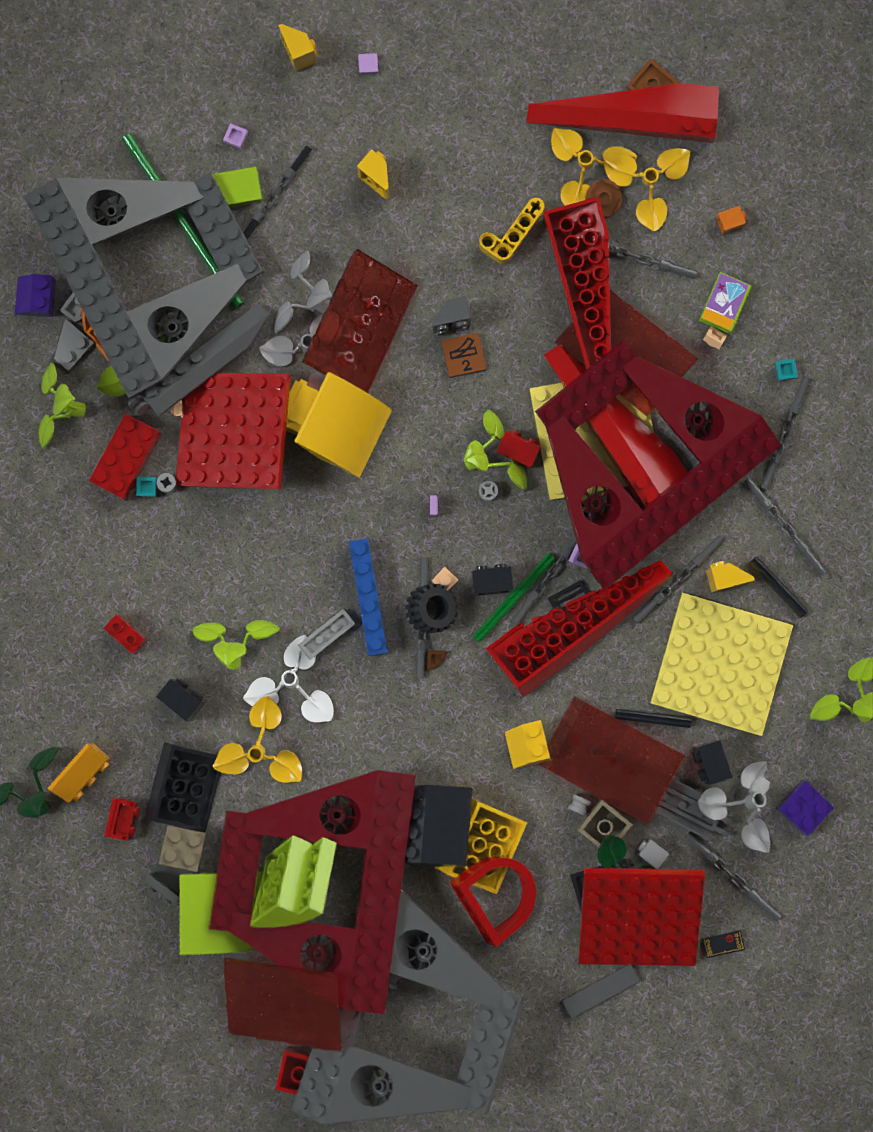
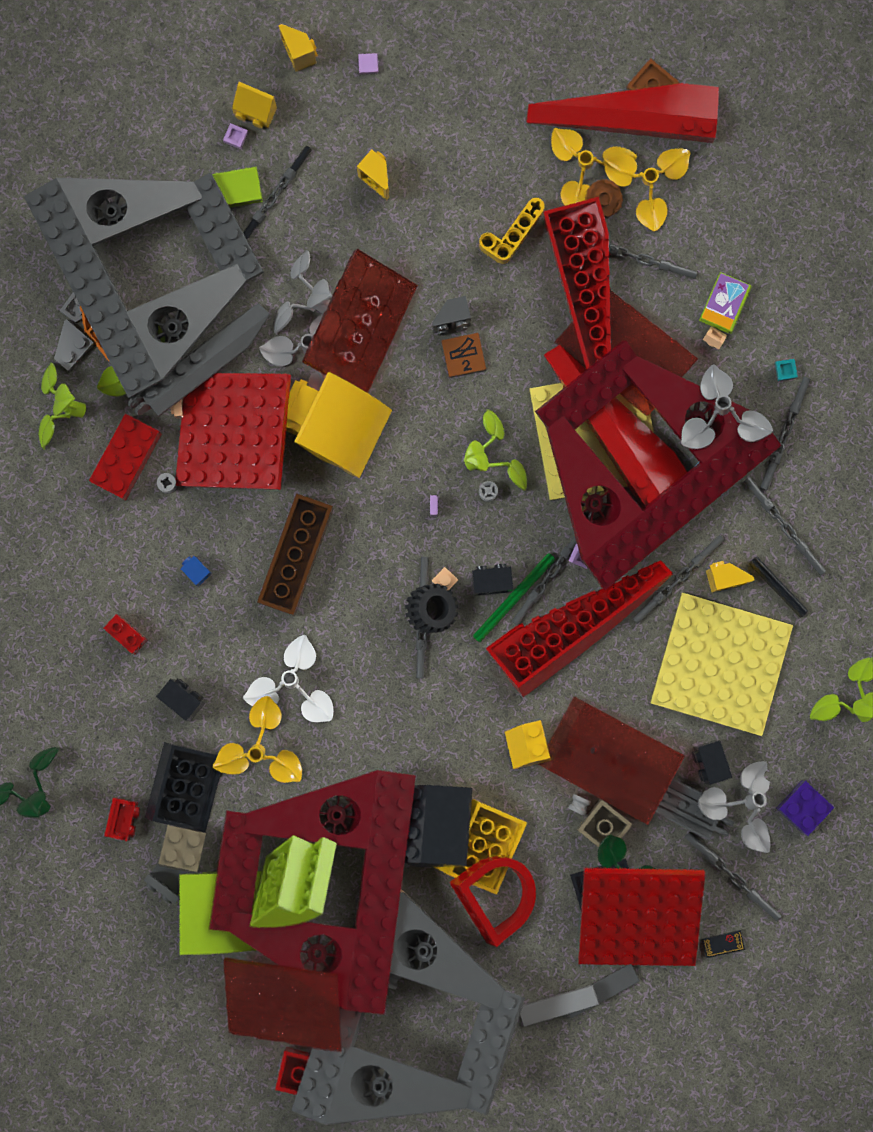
dark purple slope [15,274,56,317] -> none
light orange slope [48,743,111,803] -> none
green piece [122,133,244,309] -> none
teal plate [136,477,157,497] -> none
lime plant [192,620,280,670] -> none
light grey plate [298,609,355,660] -> none
blue brick [349,538,388,656] -> none
reddish brown tile [427,650,447,670] -> none
red hinge [496,429,541,468] -> none
black tile [548,580,588,613] -> none
black axle [615,709,692,728] -> none
light grey brick [637,839,669,869] -> none
orange brick [716,206,747,235] -> none
none -> blue brick [181,556,212,587]
none -> yellow slope [232,82,277,128]
none -> reddish brown brick [257,493,334,616]
none -> light grey tile [520,984,599,1027]
none -> light grey plant [681,364,773,449]

